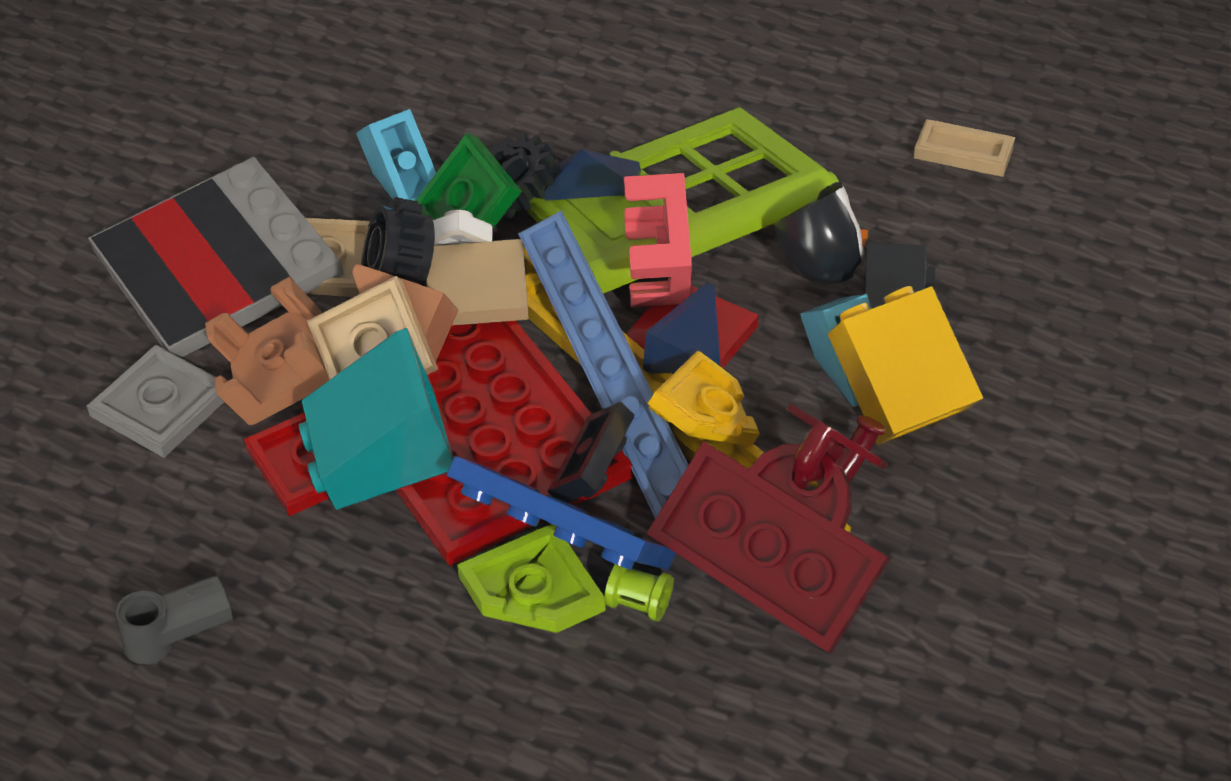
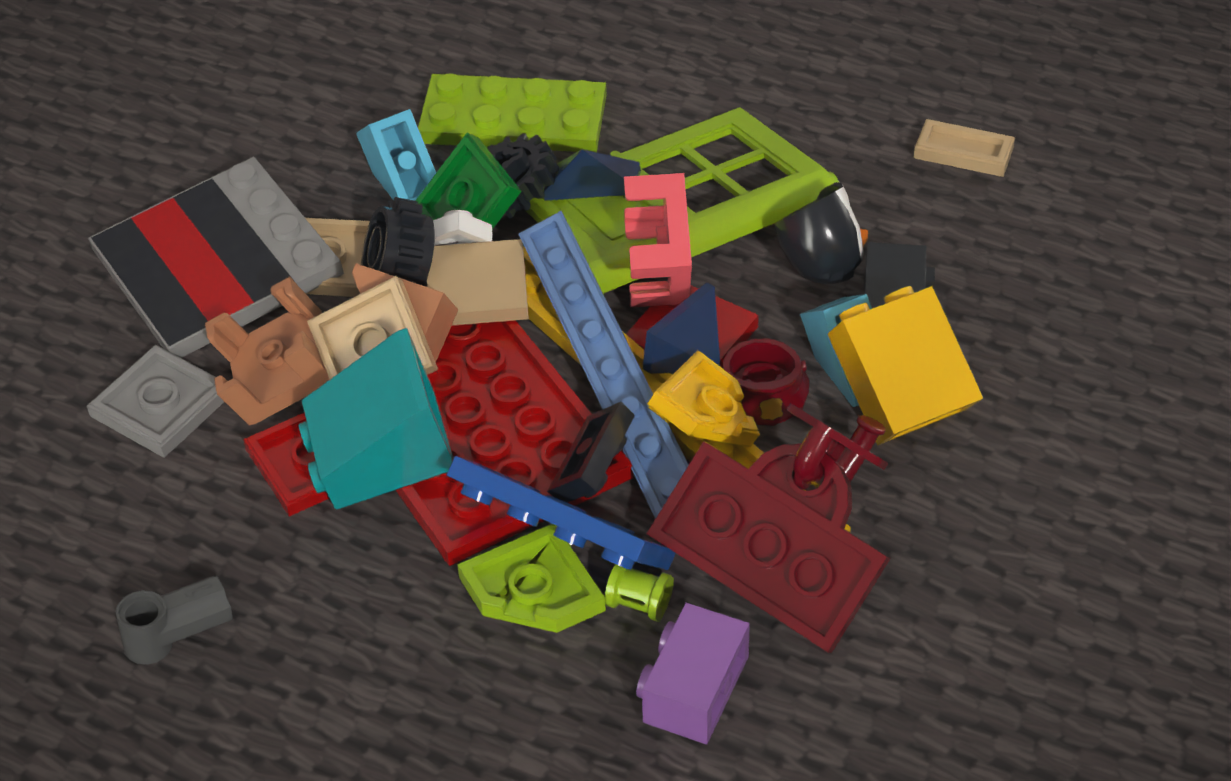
none -> lime plate [418,74,607,152]
none -> medium lavender brick [636,603,750,745]
none -> dark red hat [722,338,810,426]

